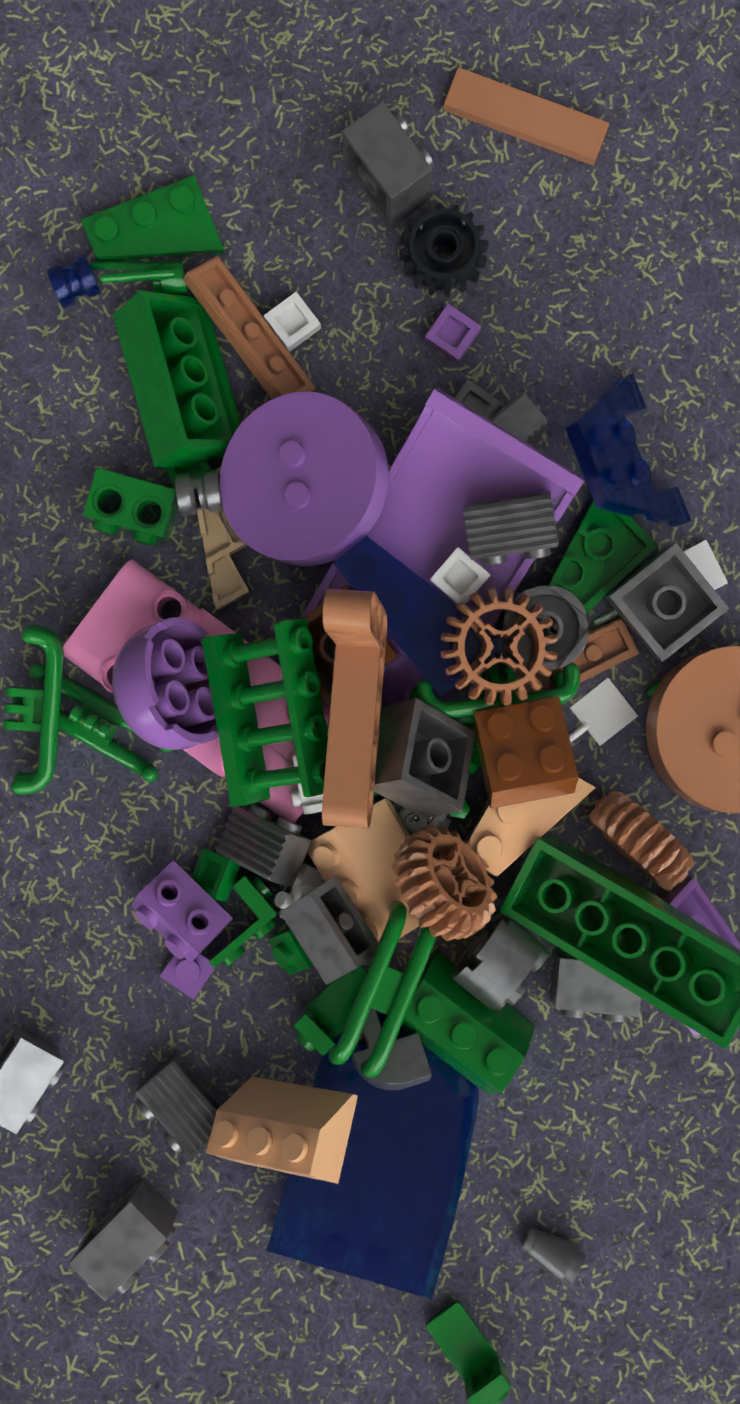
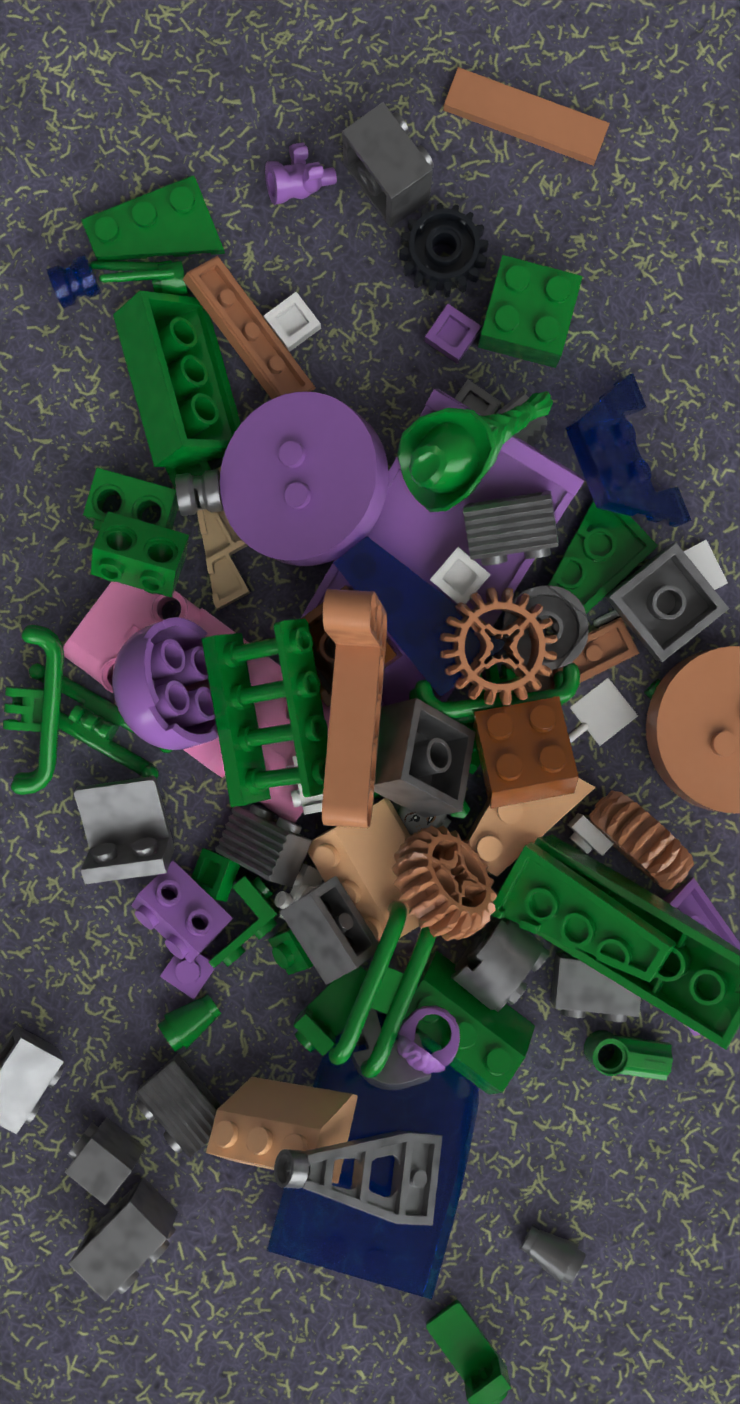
none -> flat silver brick [64,1117,145,1205]
none -> flat silver bracket [74,776,175,884]
none -> green brick [90,511,189,598]
none -> green cone [157,994,222,1052]
none -> medium lavender piece [265,142,337,205]
none -> flat silver plate [274,1130,443,1226]
none -> green hat [397,391,553,512]
none -> medium lavender piece [397,1006,460,1074]
none -> green brick [478,255,583,368]
none -> green wing [491,842,676,983]
none -> white plate [567,813,613,856]
none -> green piece [584,1030,673,1080]

